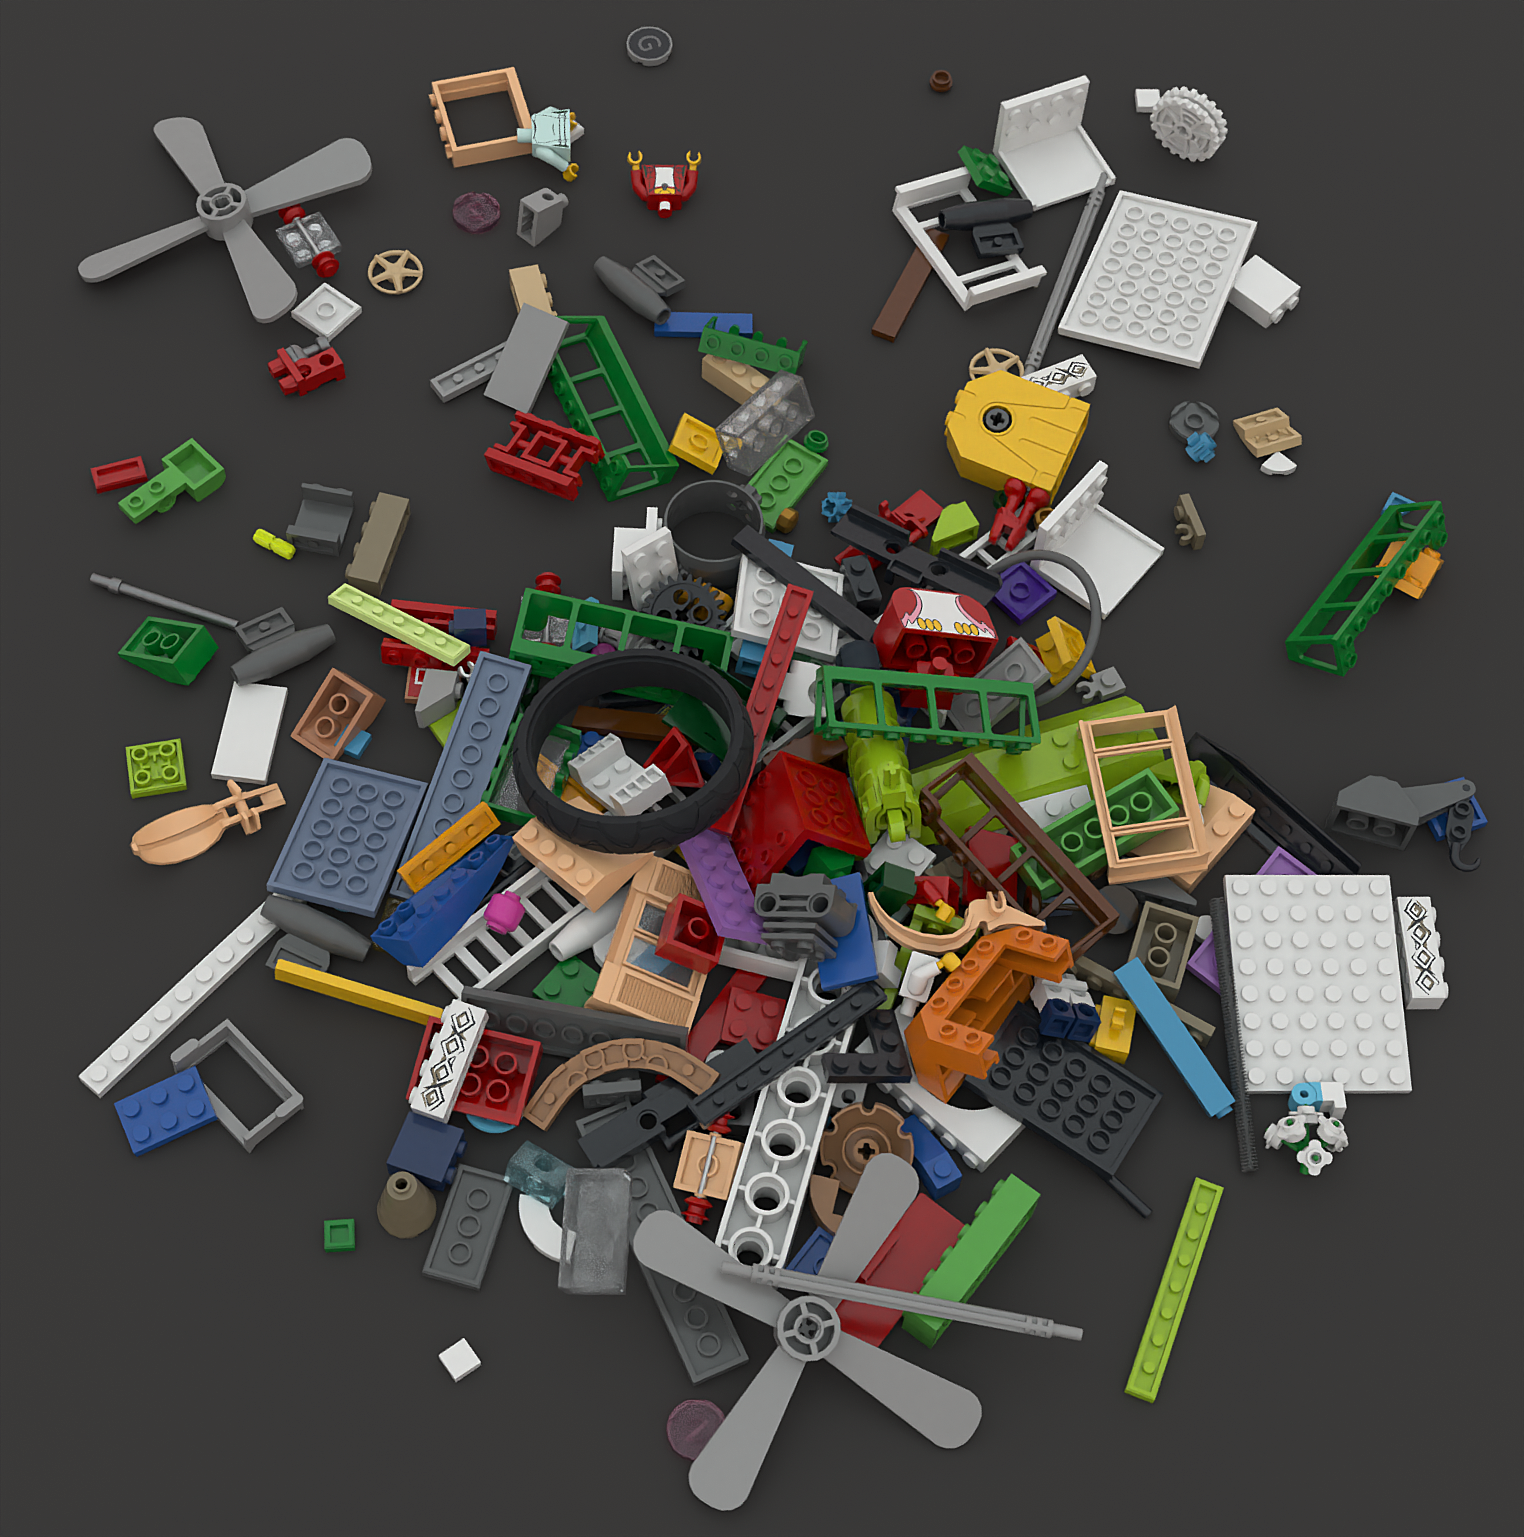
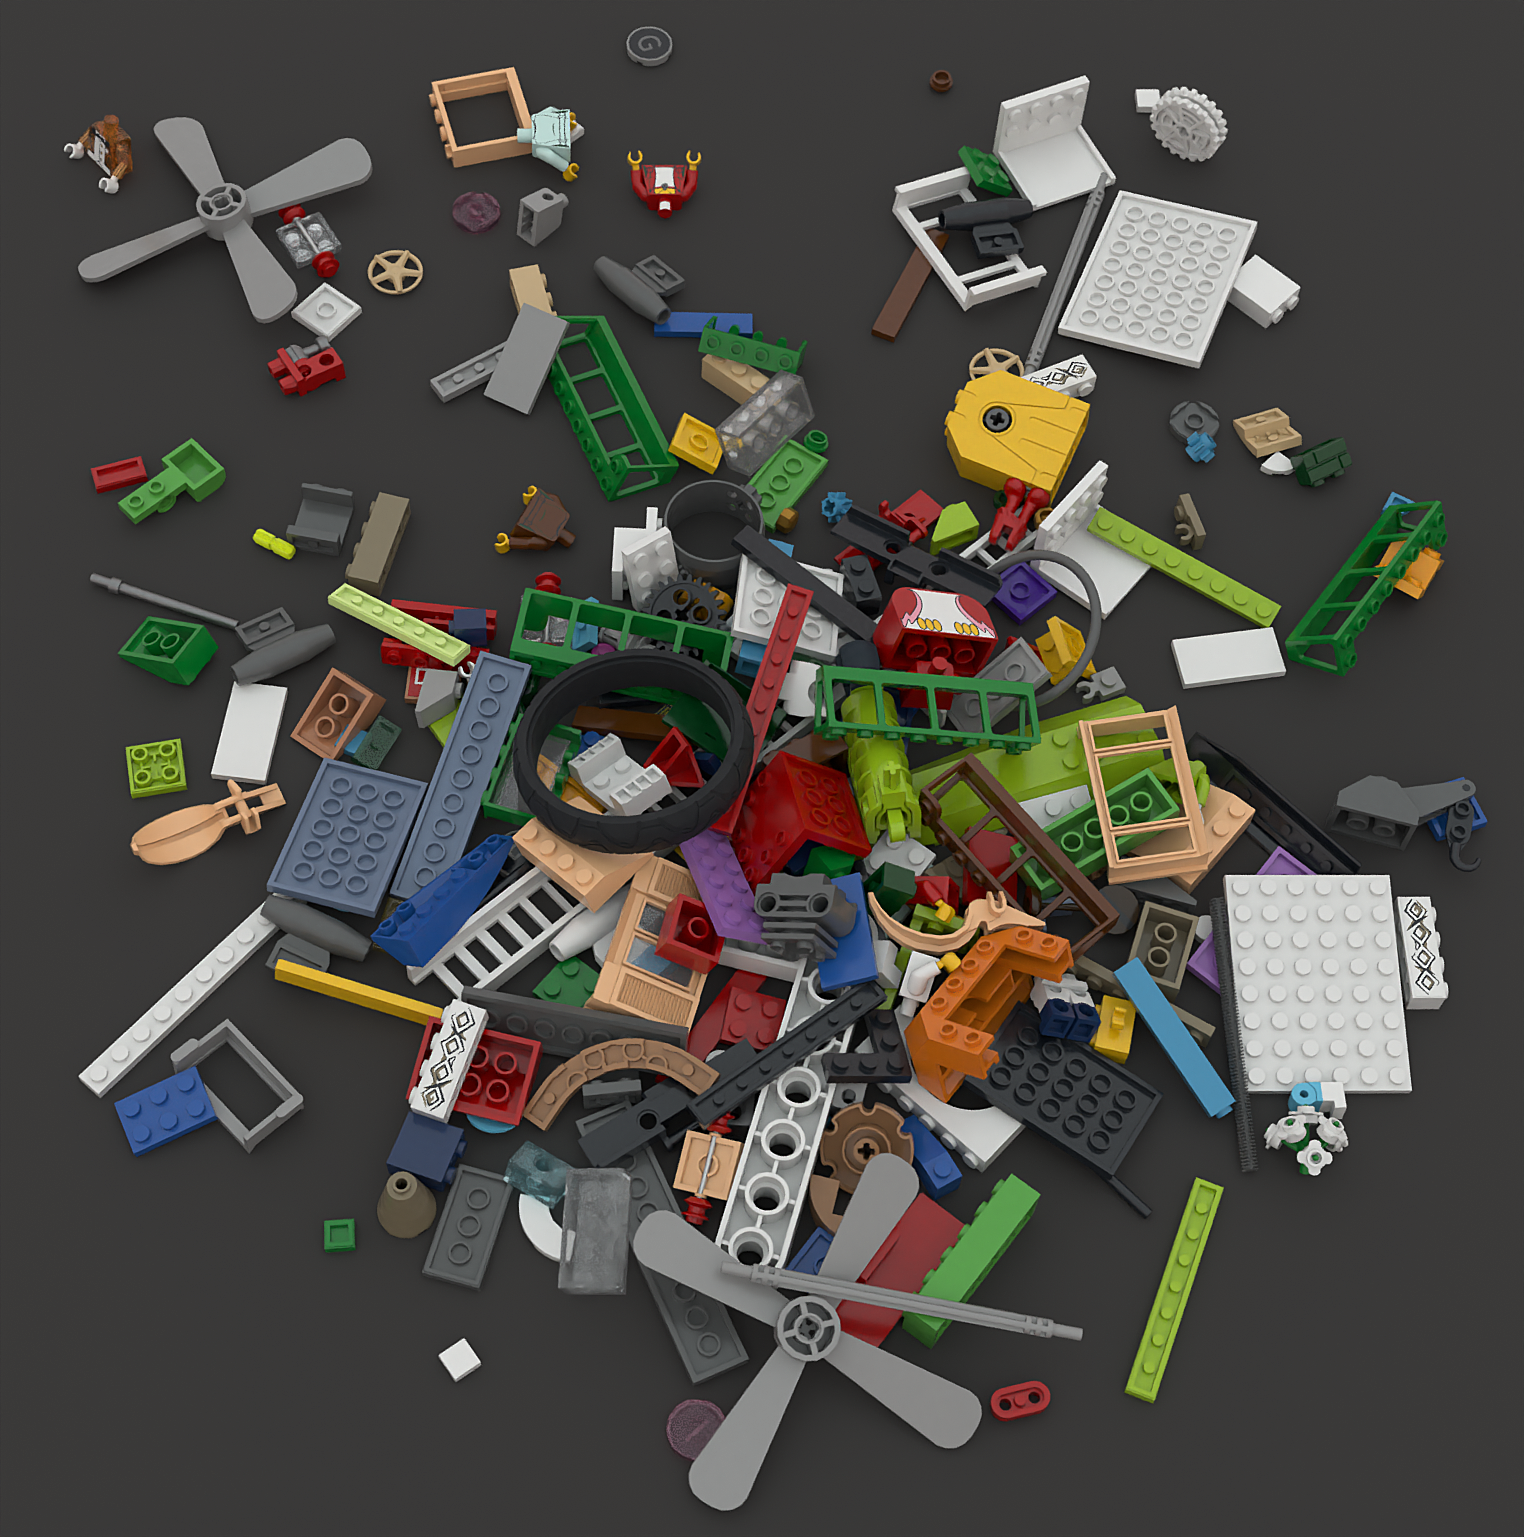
light orange plate [397,801,501,894] -> none
dark pink head [483,891,525,935] -> none
red fence [484,411,605,502] -> none
none -> clear orange torso [64,115,133,193]
none -> clear green plate [350,715,402,770]
none -> reddish brown torso [494,486,576,553]
none -> red plate [990,1381,1050,1421]
none -> lime plate [1087,507,1281,628]
none -> white tile [1171,627,1286,689]
none -> dark green brick [1290,437,1352,488]

